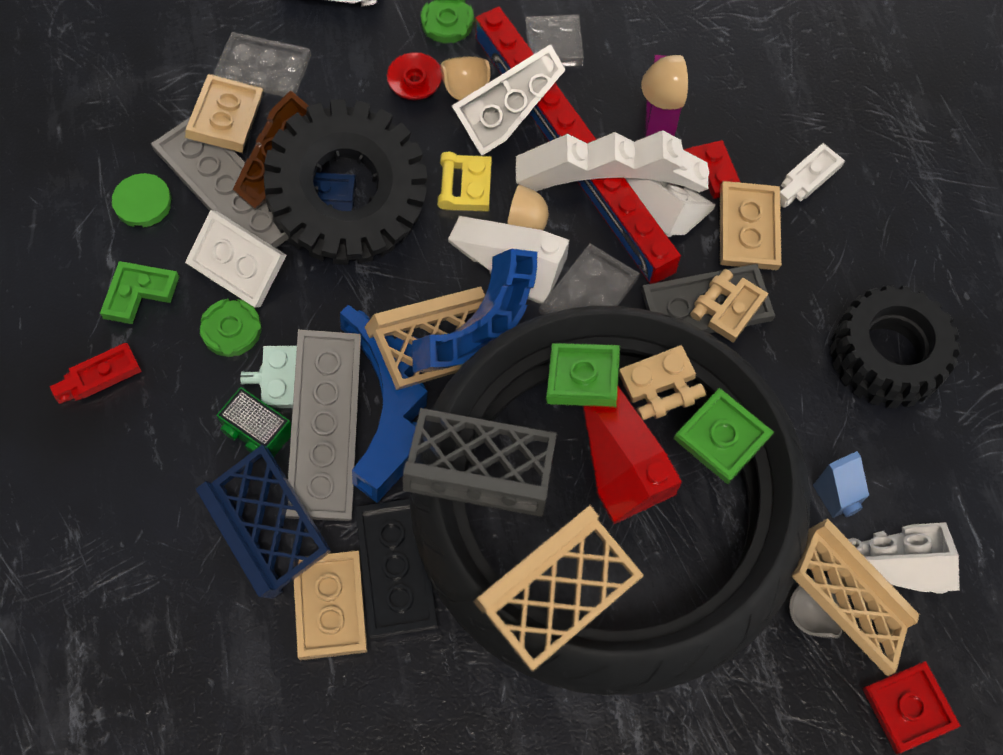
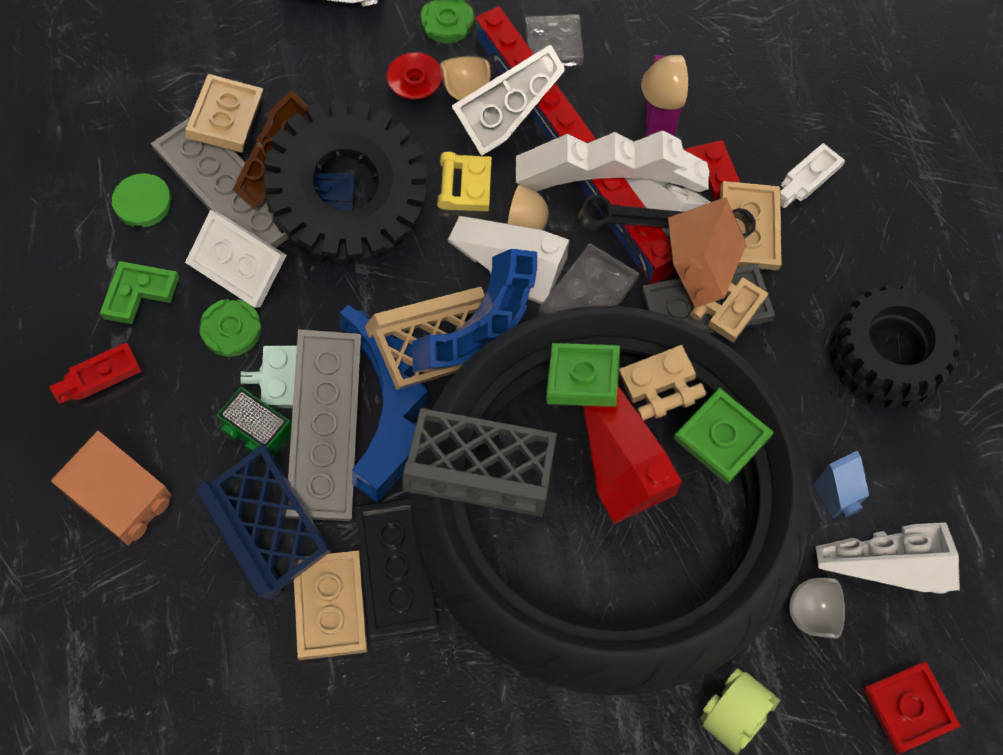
clear plate [213,32,311,97] -> none
tan fence [474,506,644,671] -> none
tan fence [792,518,919,676] -> none
none -> nougat slope [51,431,172,546]
none -> black piece [578,195,756,239]
none -> nougat slope [668,197,746,308]
none -> yellowish green brick [700,669,780,755]

